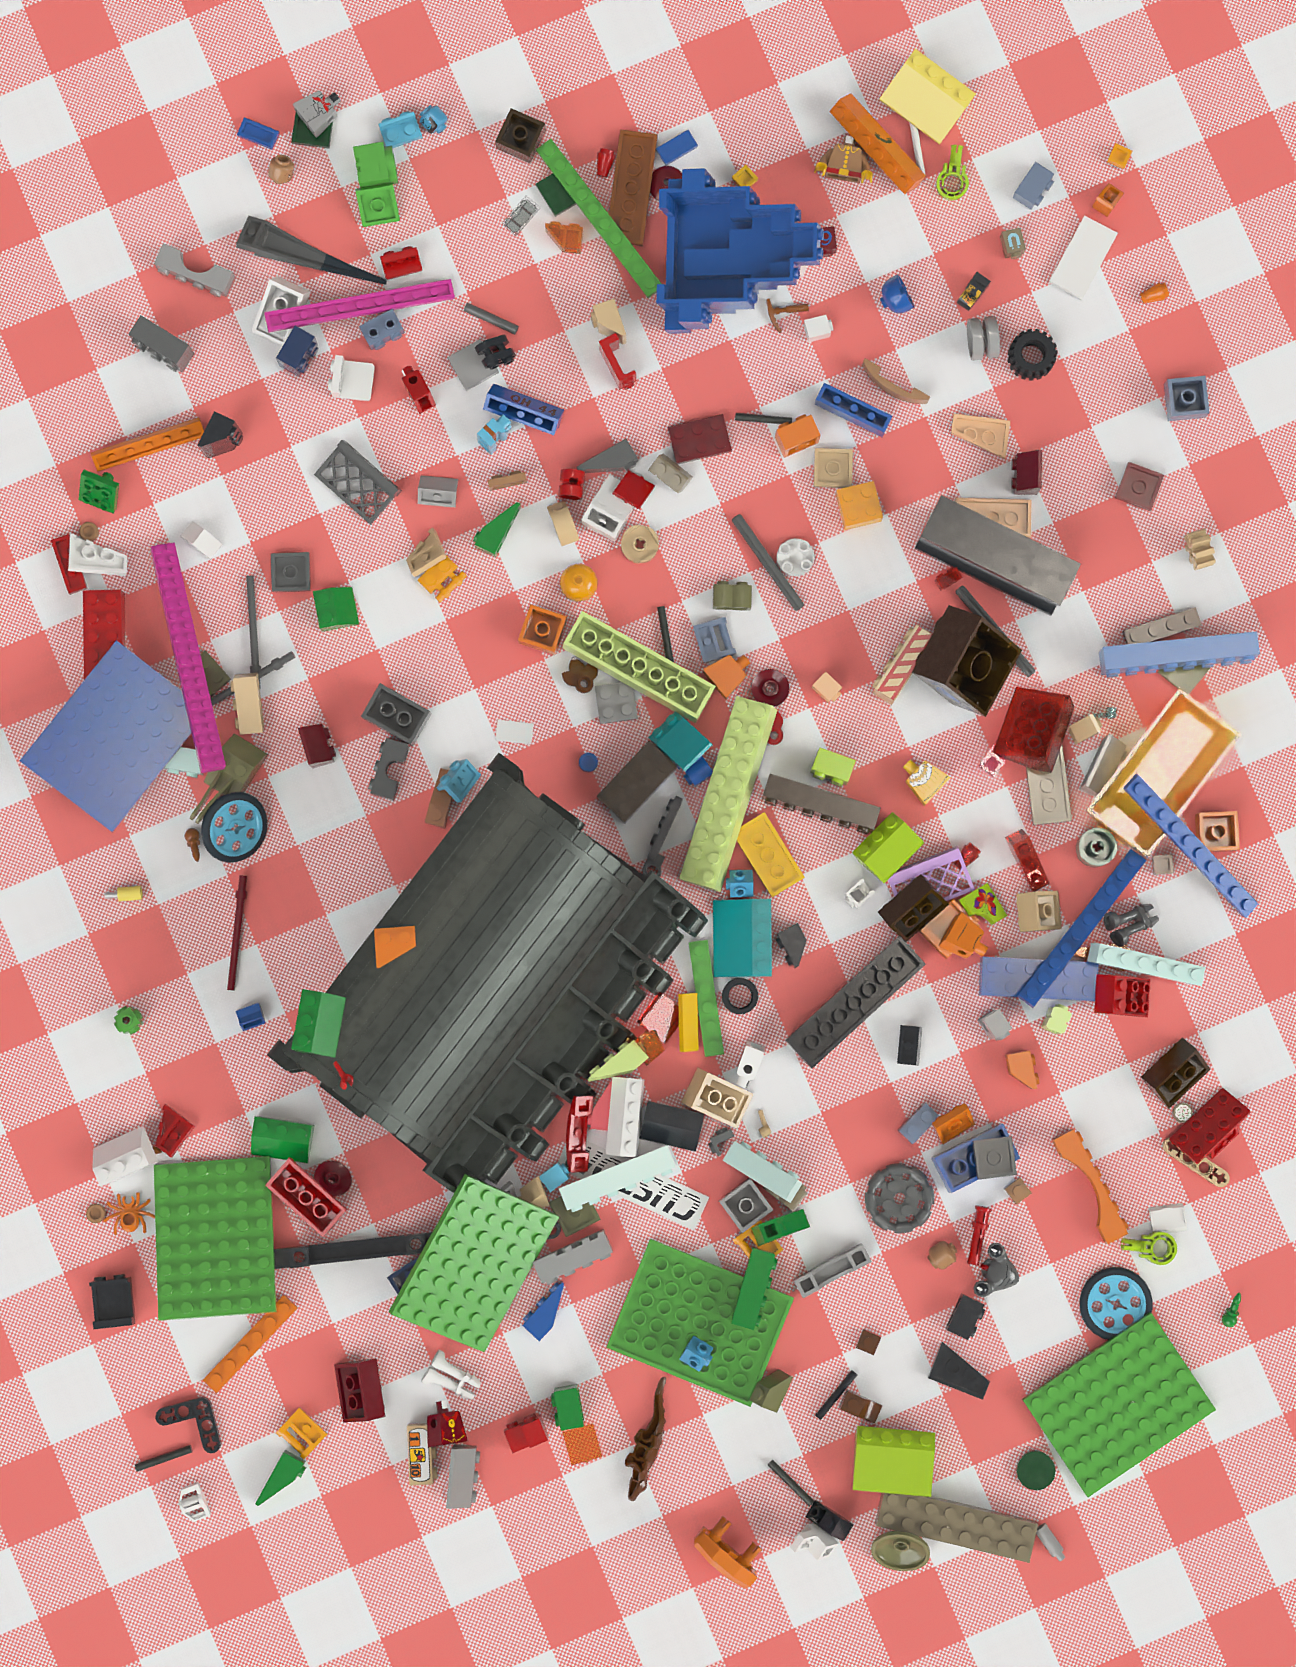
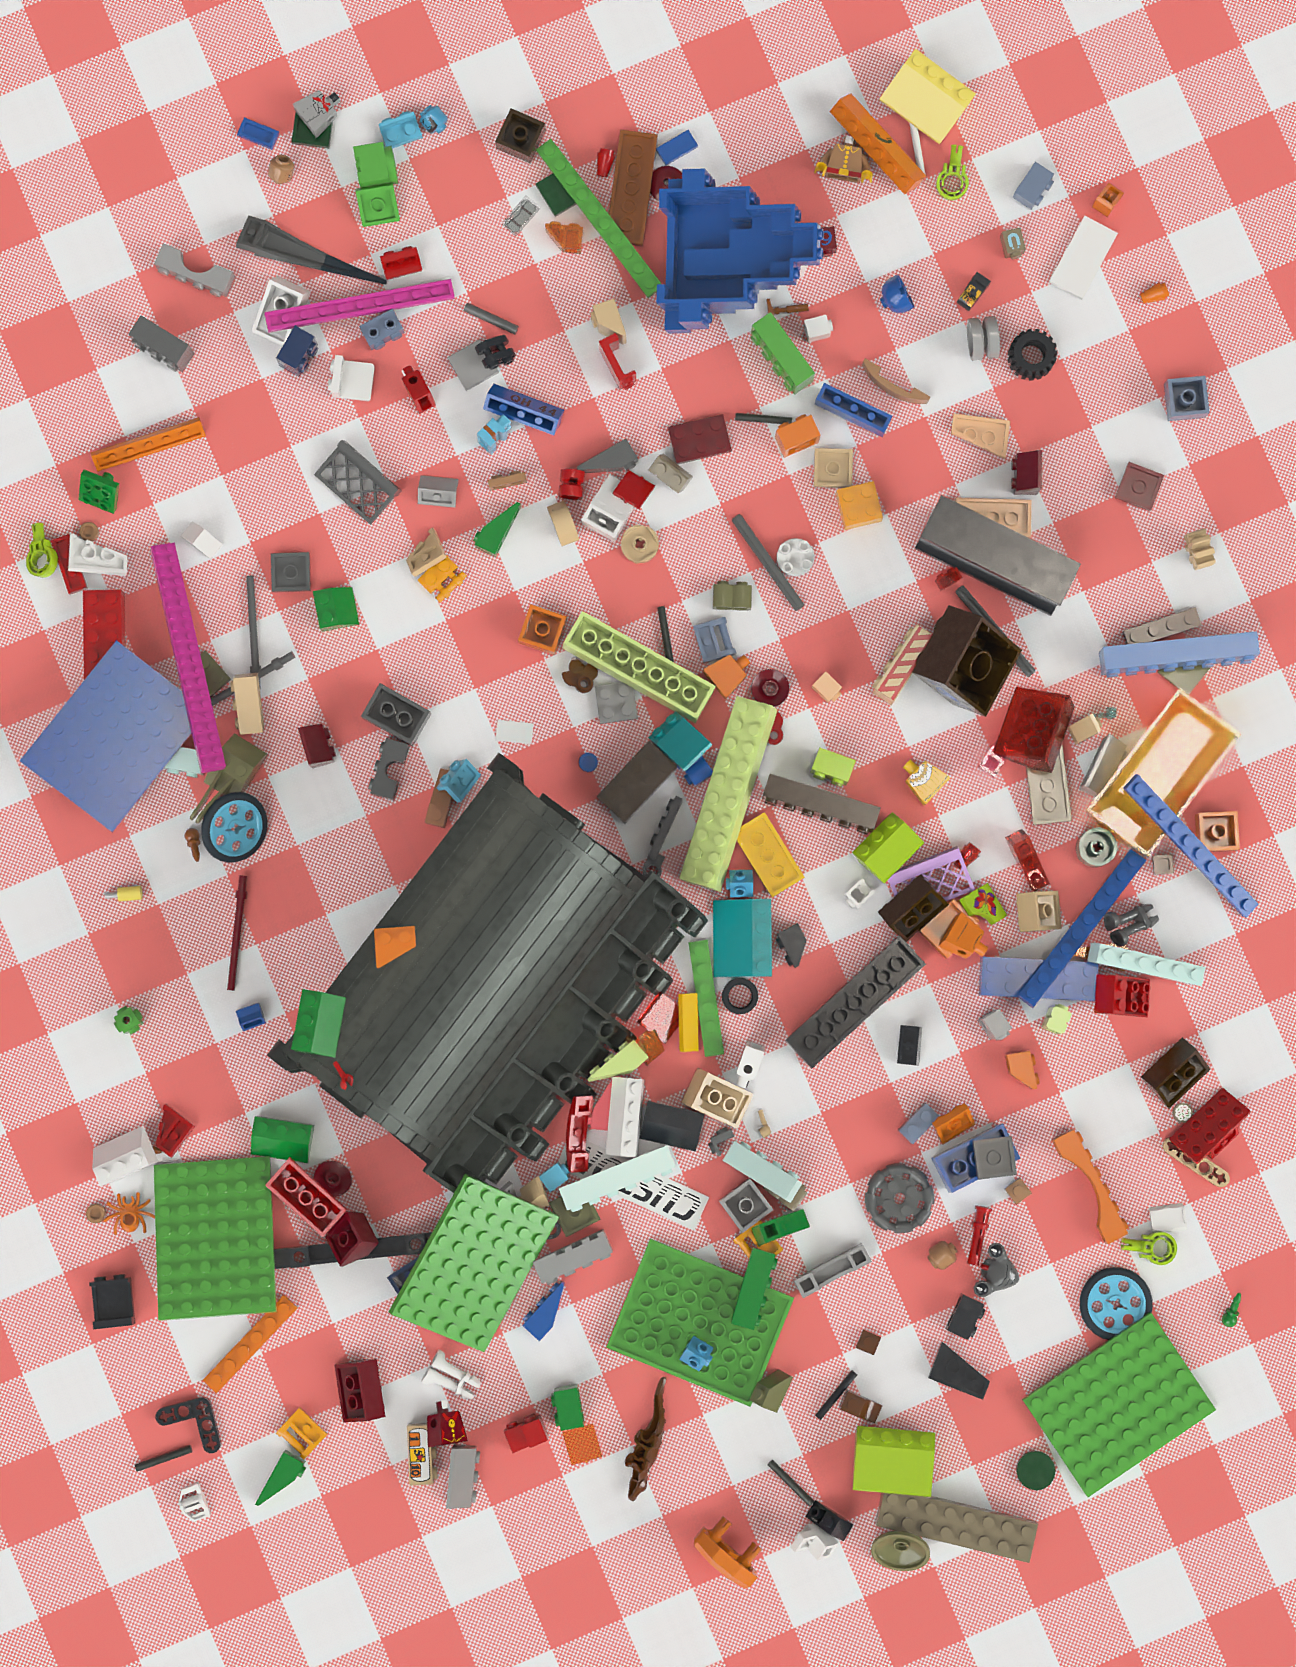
black slope [197,411,243,458] -> none
light orange cylinder [560,564,598,602] -> none
yellow plate [732,165,758,187] -> none
light grey cylinder [1036,1523,1065,1562] -> none
light orange plate [1107,143,1132,170] -> none
none -> lime pin [26,523,58,578]
none -> dark red slope [325,1211,379,1267]
none -> bright green brick [750,312,815,395]

